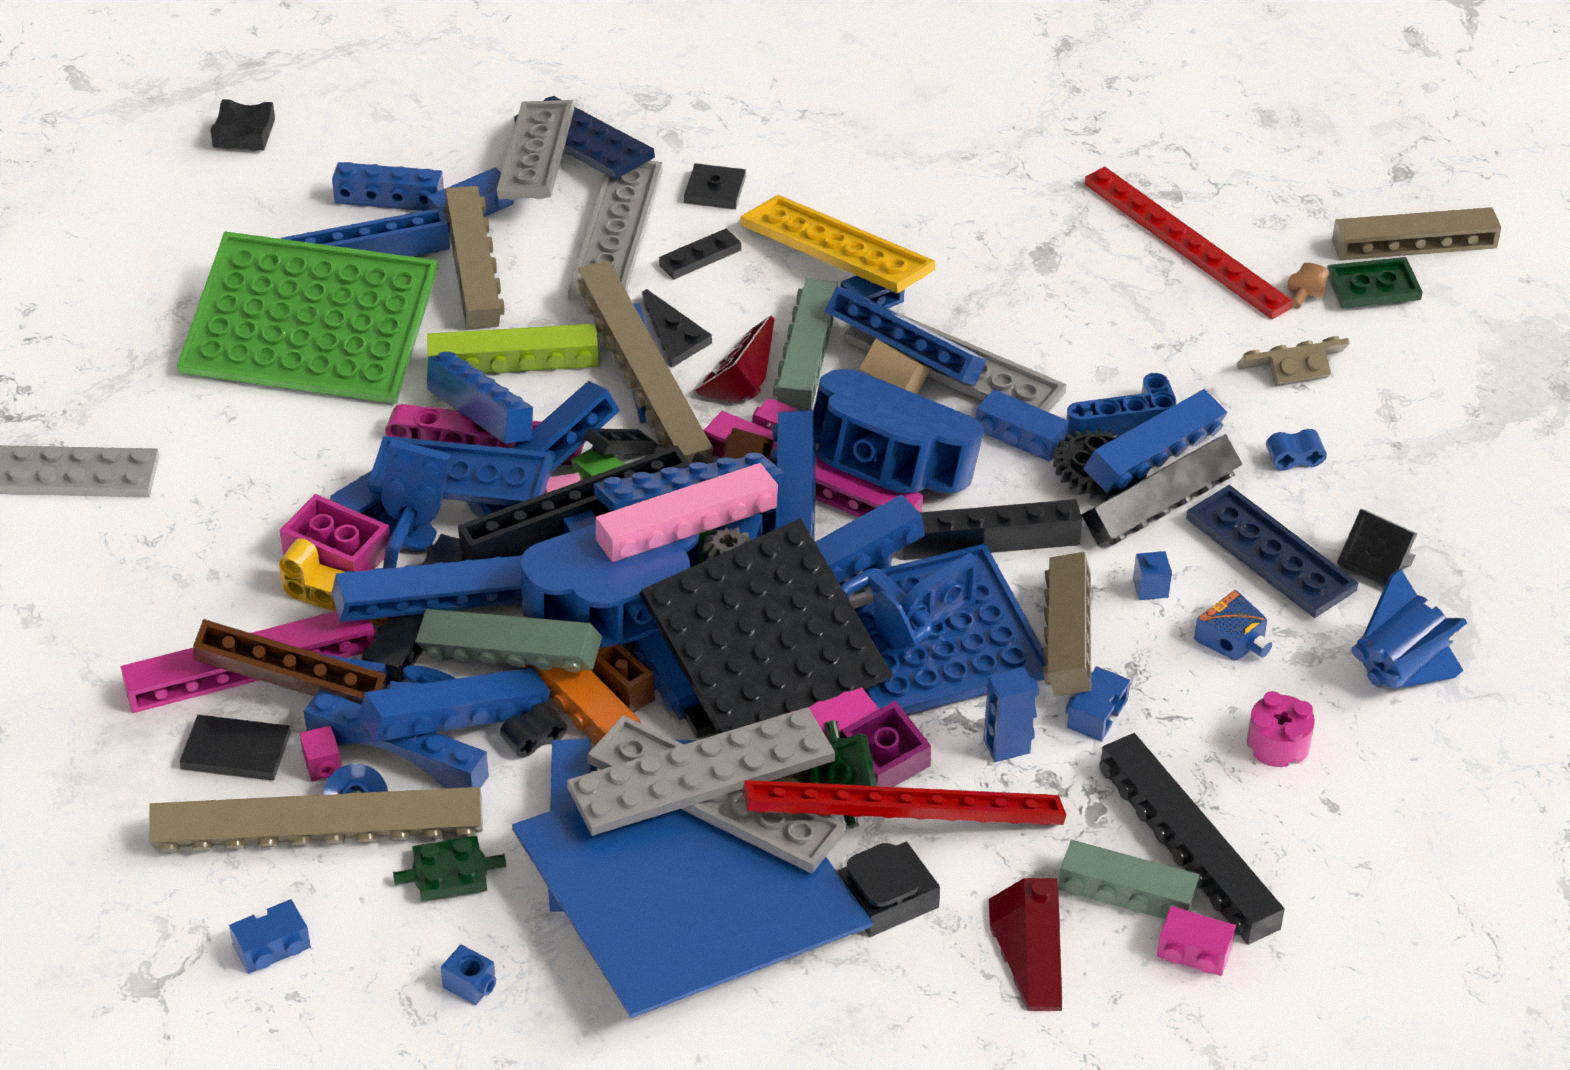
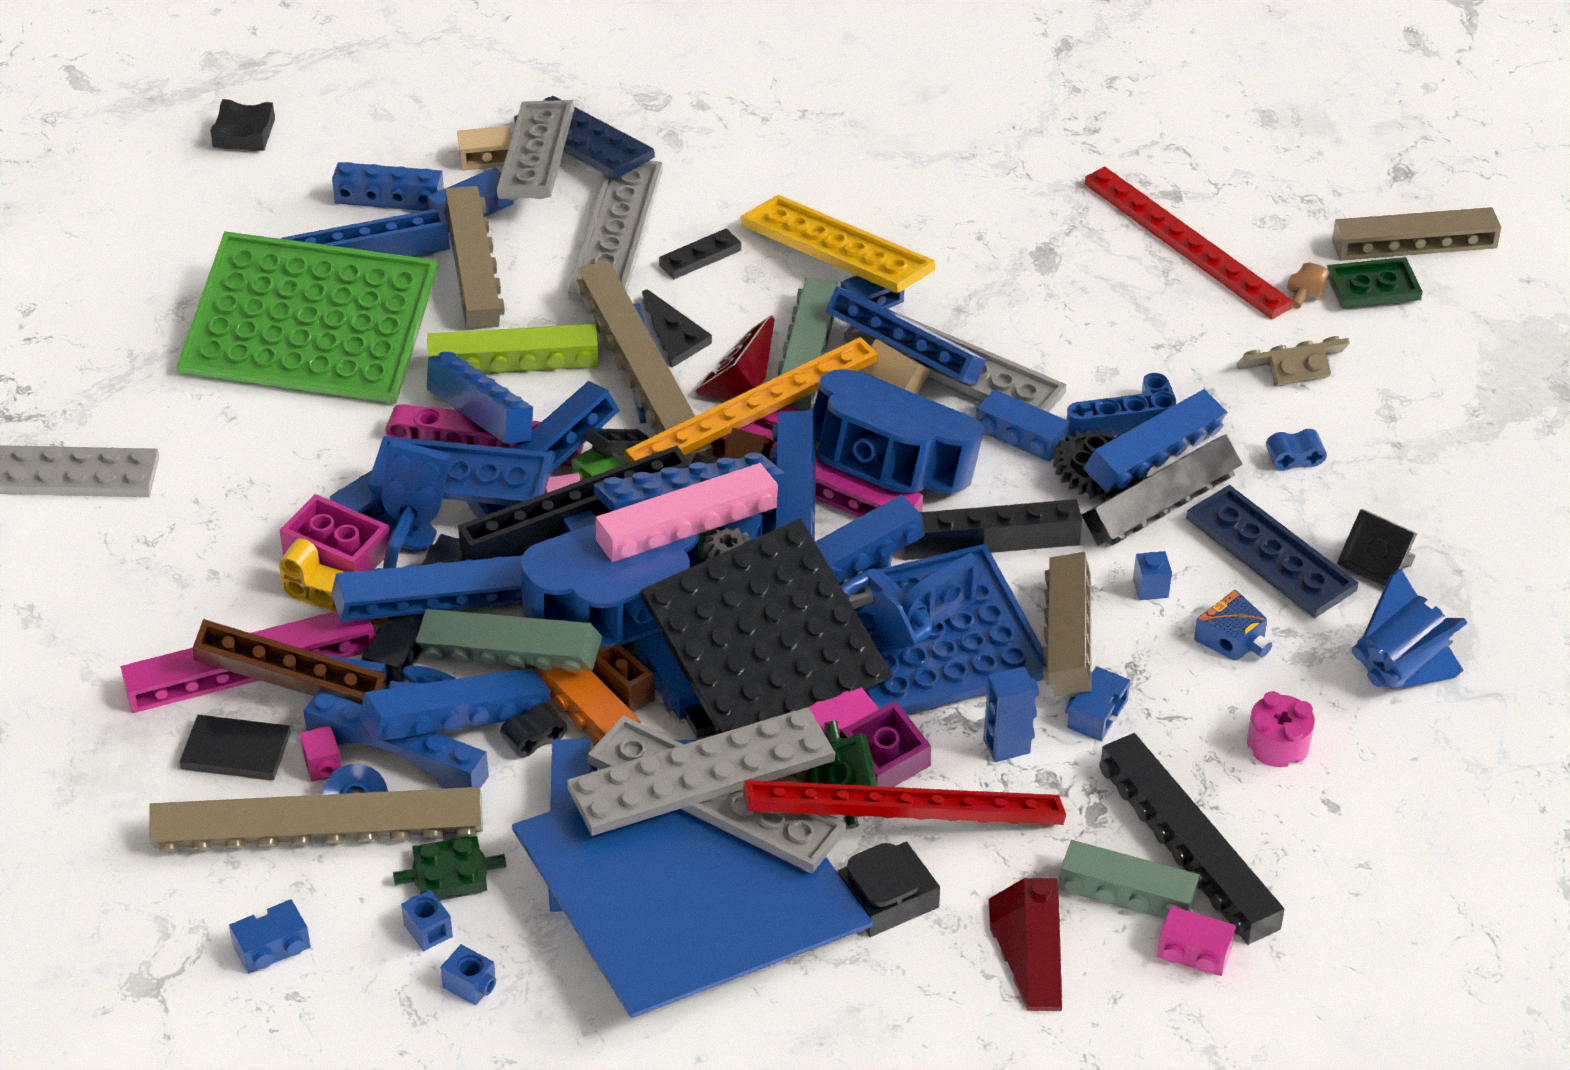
black plate [684,163,746,209] -> none
none -> blue brick [401,889,453,952]
none -> tan brick [457,126,512,171]
none -> light orange plate [625,337,878,463]

